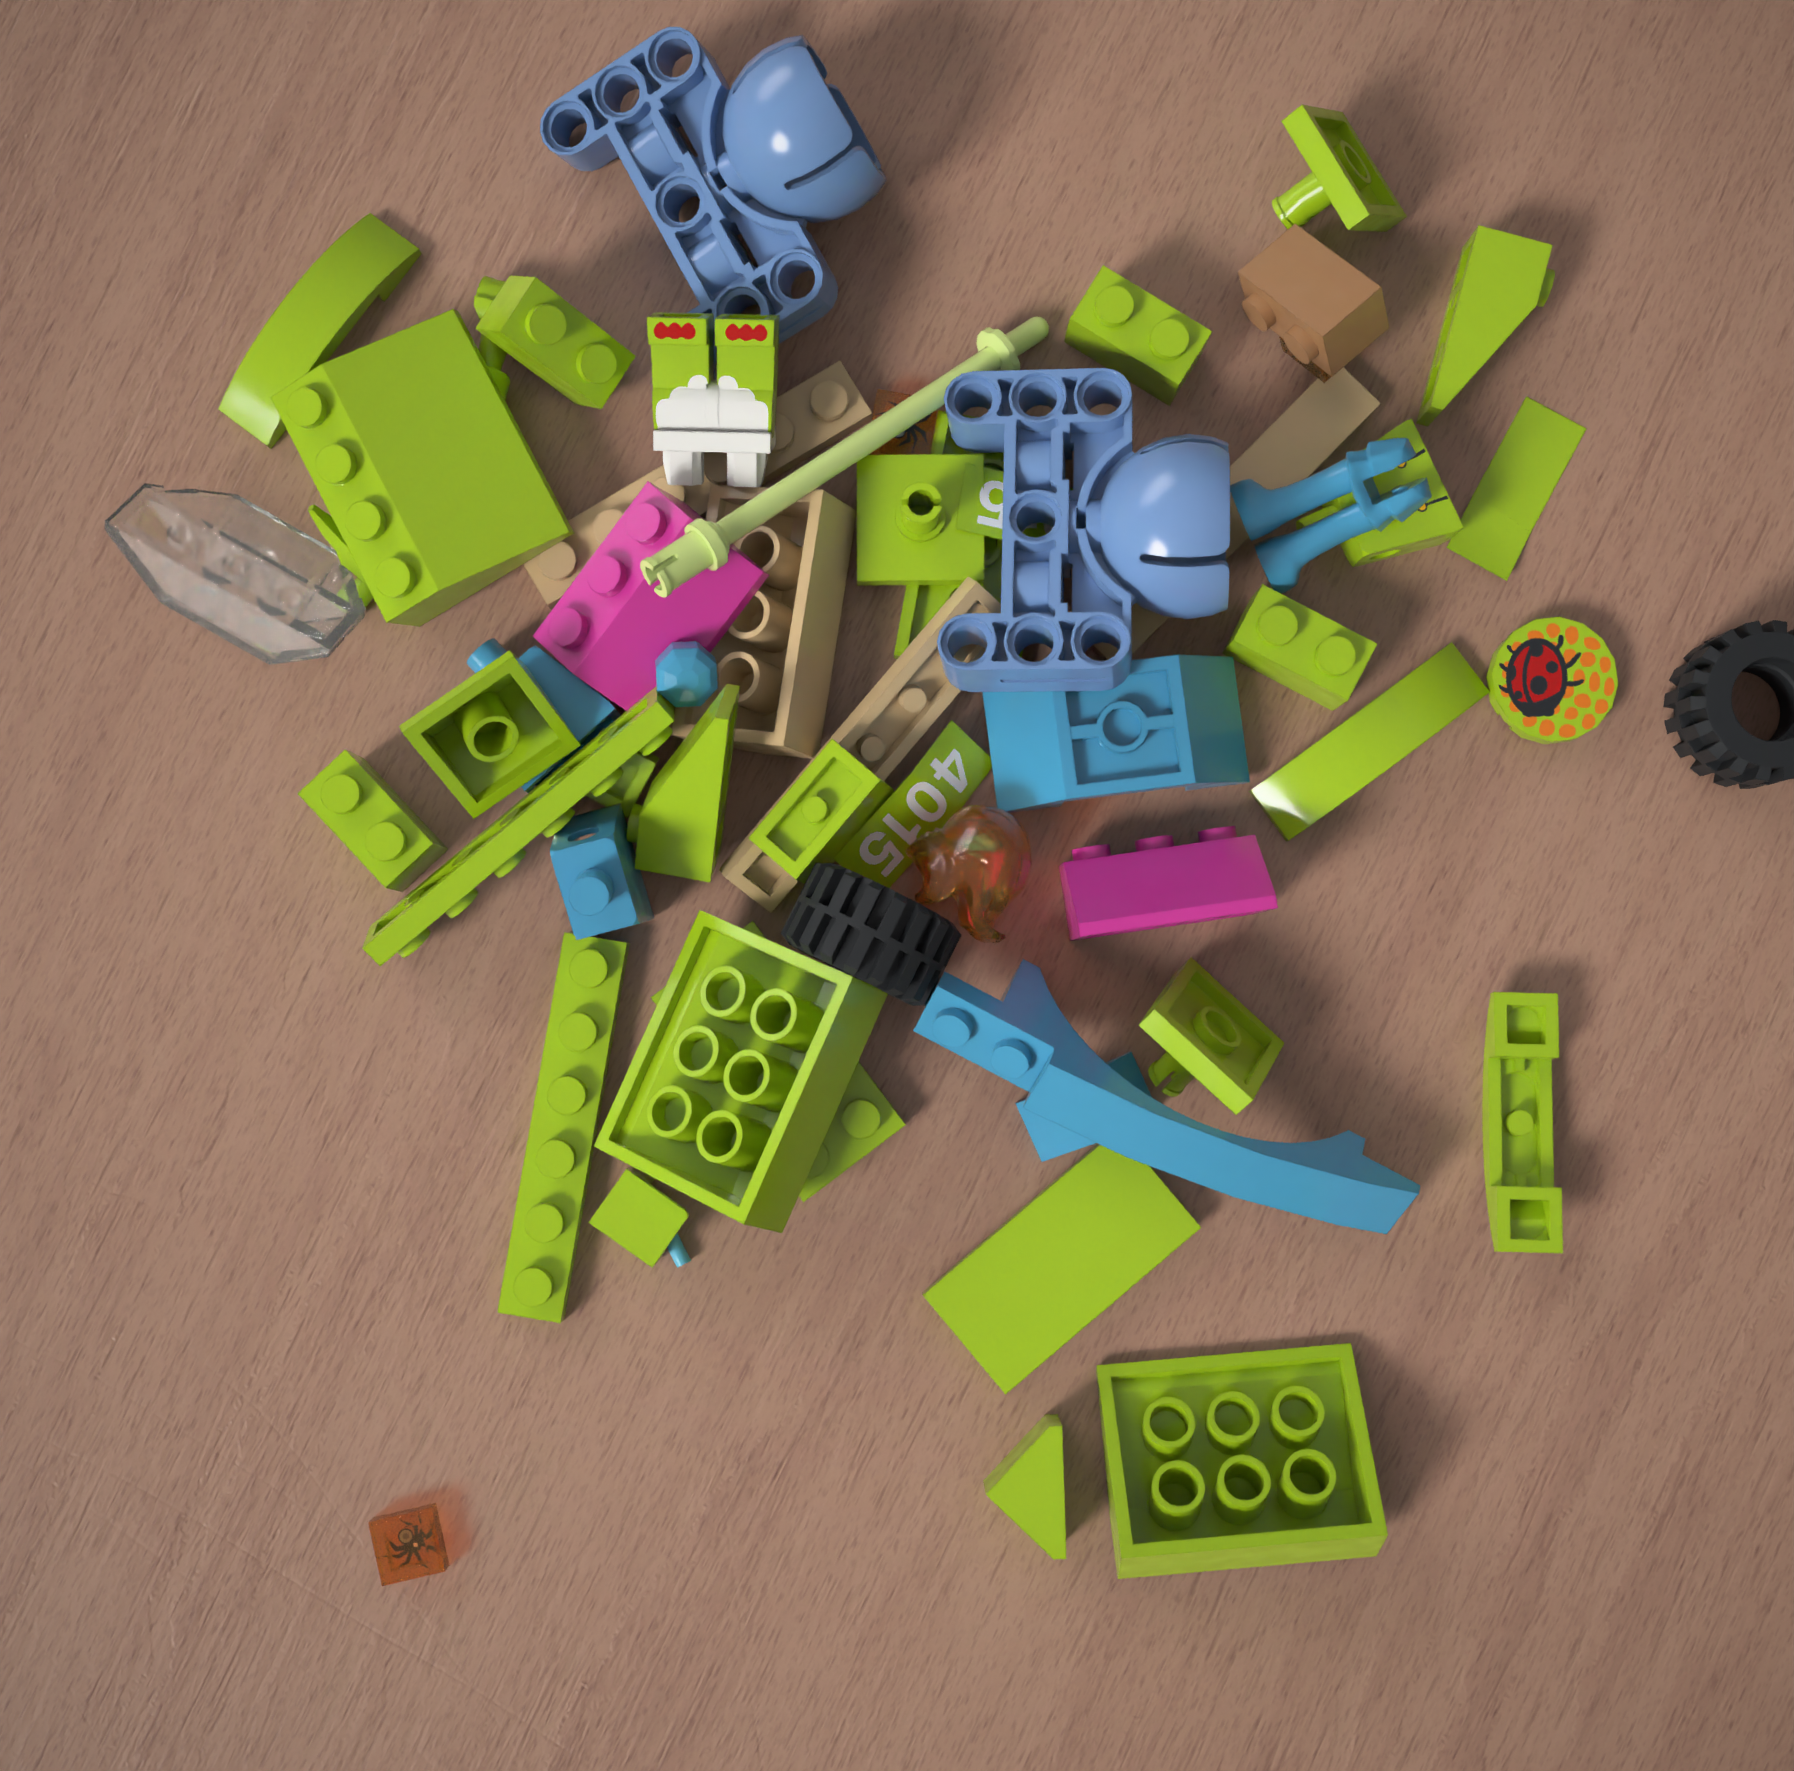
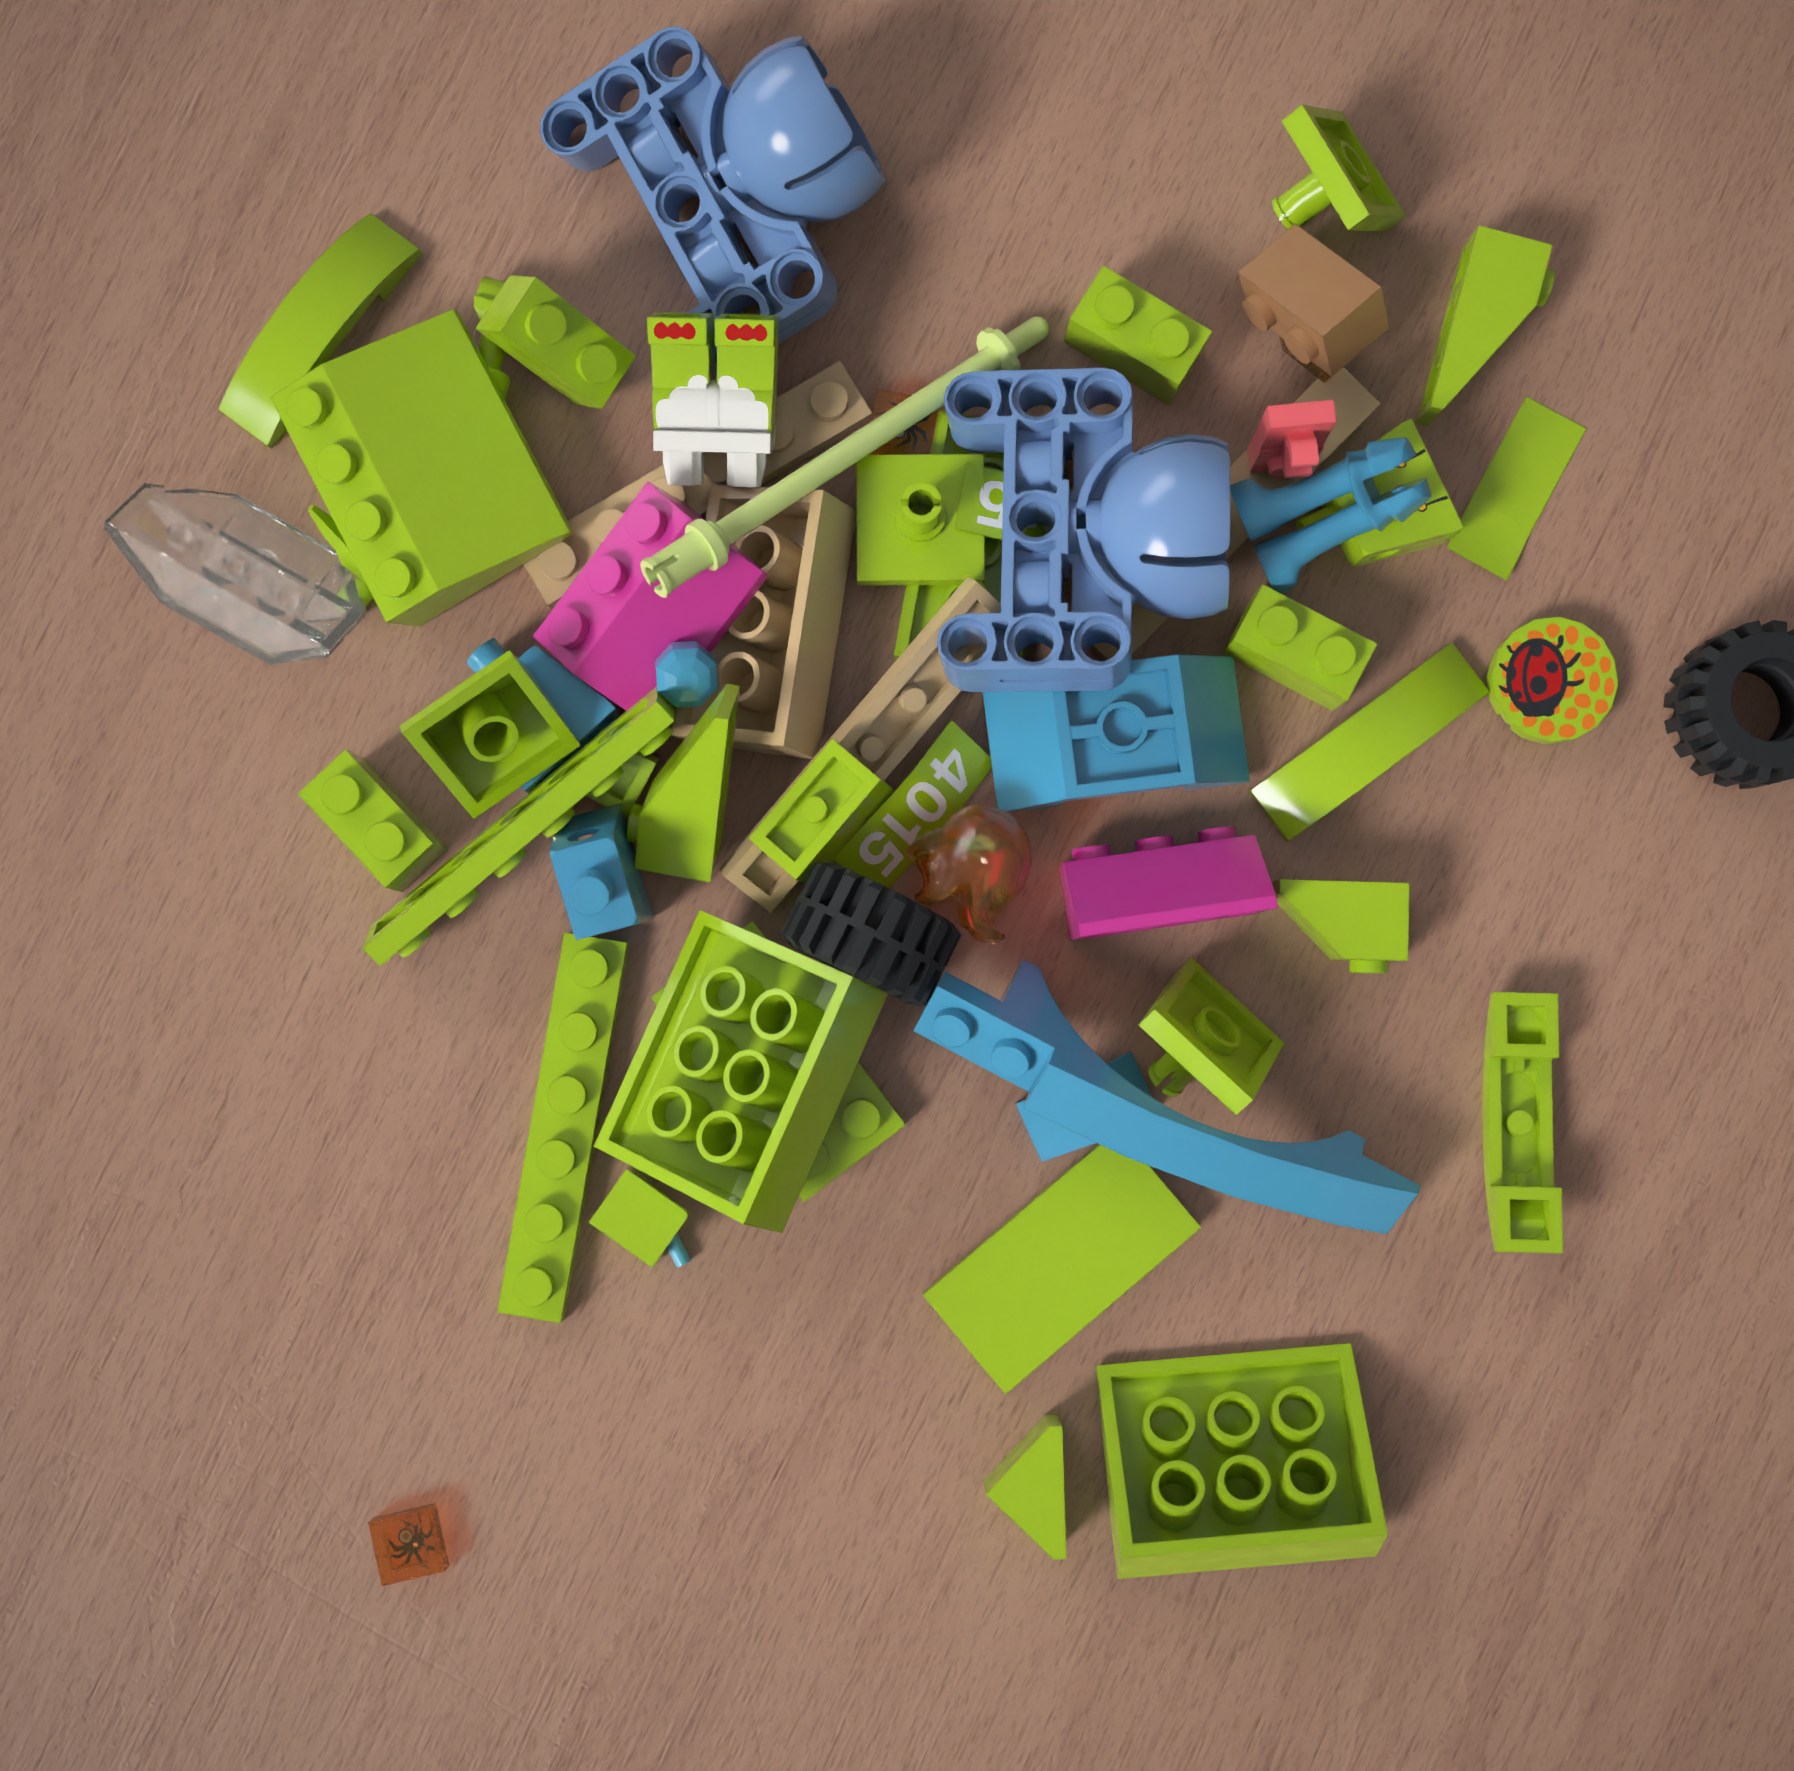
none -> coral plate [1247,400,1337,479]
none -> lime slope [1272,879,1409,974]

